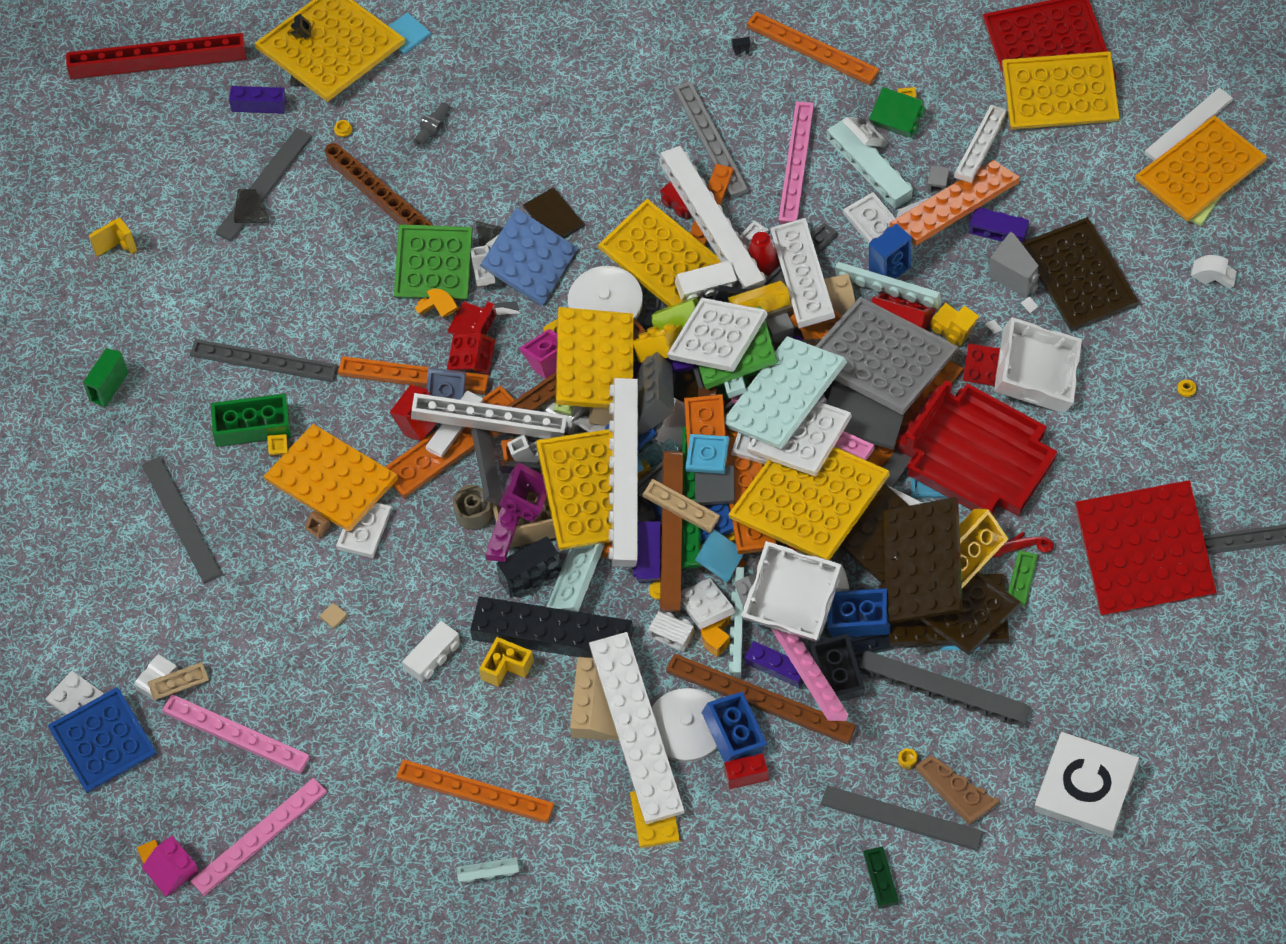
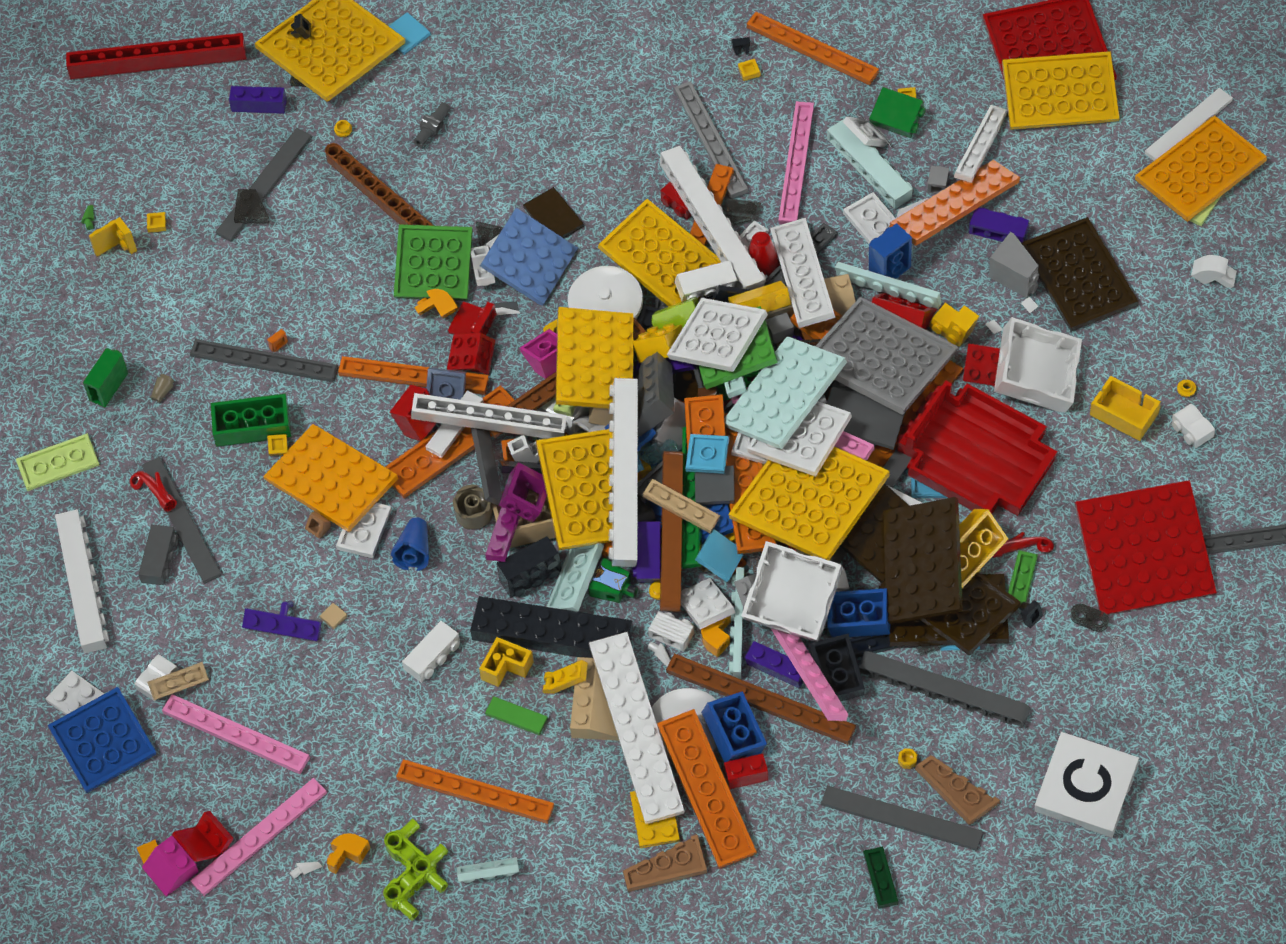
none -> yellowish green tile [16,433,99,491]
none -> white brick [55,509,109,654]
none -> bright green bar [81,205,94,230]
none -> red plant [130,471,177,512]
none -> dark grey brick [138,524,178,586]
none -> yellow plate [147,212,166,233]
none -> dark tan cone [150,374,174,403]
none -> red bracket [172,811,234,862]
none -> dark purple plate [242,600,322,641]
none -> orange tile [267,328,288,352]
none -> white bar [289,862,323,879]
none -> light orange brick [327,833,370,874]
none -> lime pin [383,819,448,921]
none -> blue cone [391,517,429,571]
none -> bright green tile [485,696,548,735]
none -> yellow plate [542,660,588,694]
none -> green torso [588,558,638,603]
none -> medium nougat wing [623,834,707,892]
none -> white bar [648,642,671,666]
none -> orange plate [657,709,757,869]
none -> clear smoke wing [723,198,761,226]
none -> yellow plate [738,59,761,81]
none -> black tile [1019,600,1043,629]
none -> clear smoke plate [1070,604,1109,632]
none -> yellow piece [1090,376,1161,441]
none -> white brick [1172,404,1215,448]

